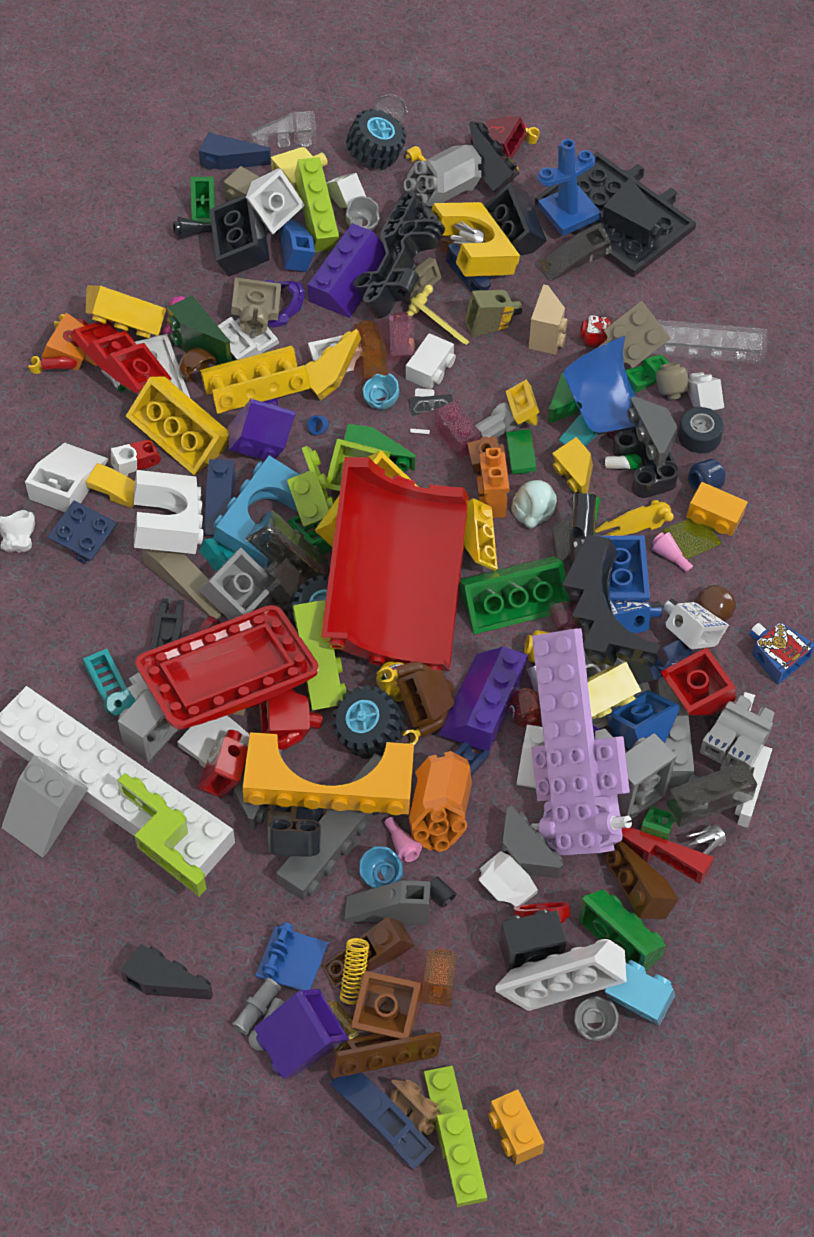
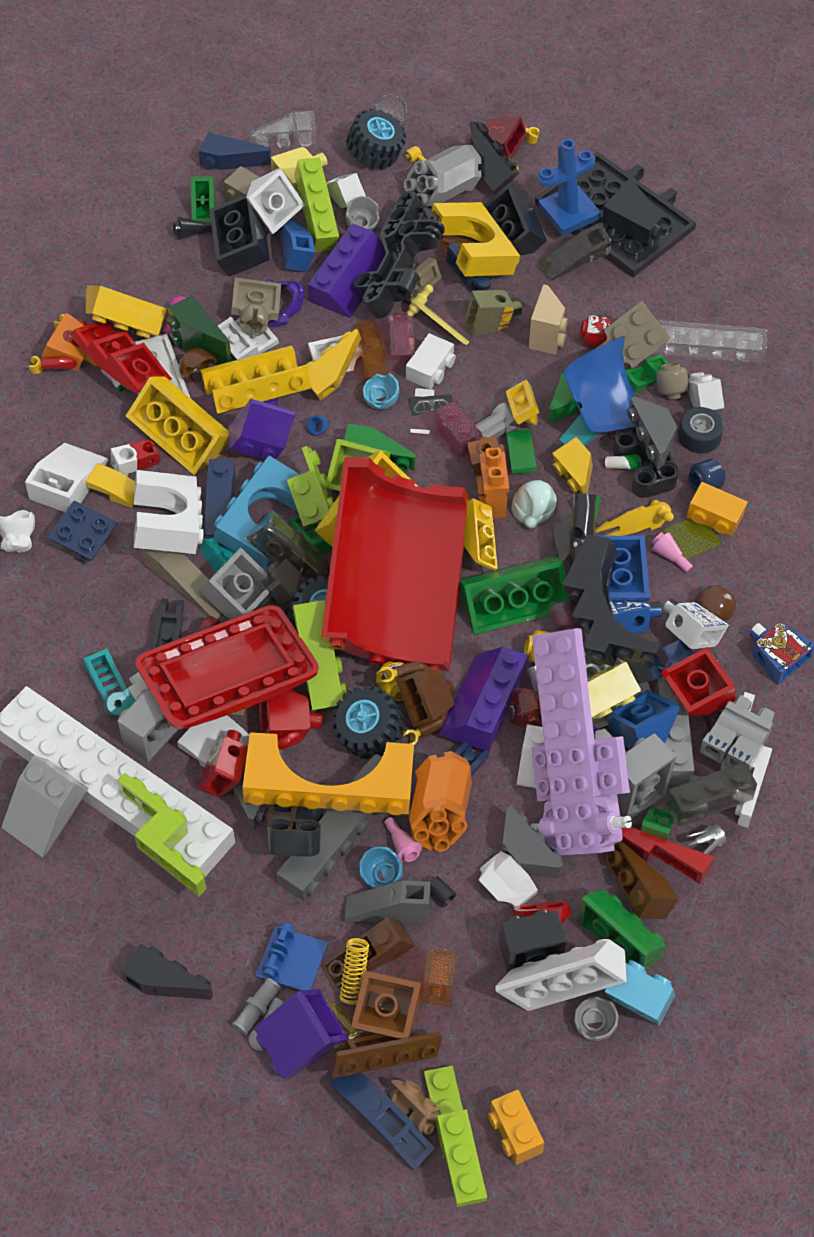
flat silver piece [450,221,485,244] -> none

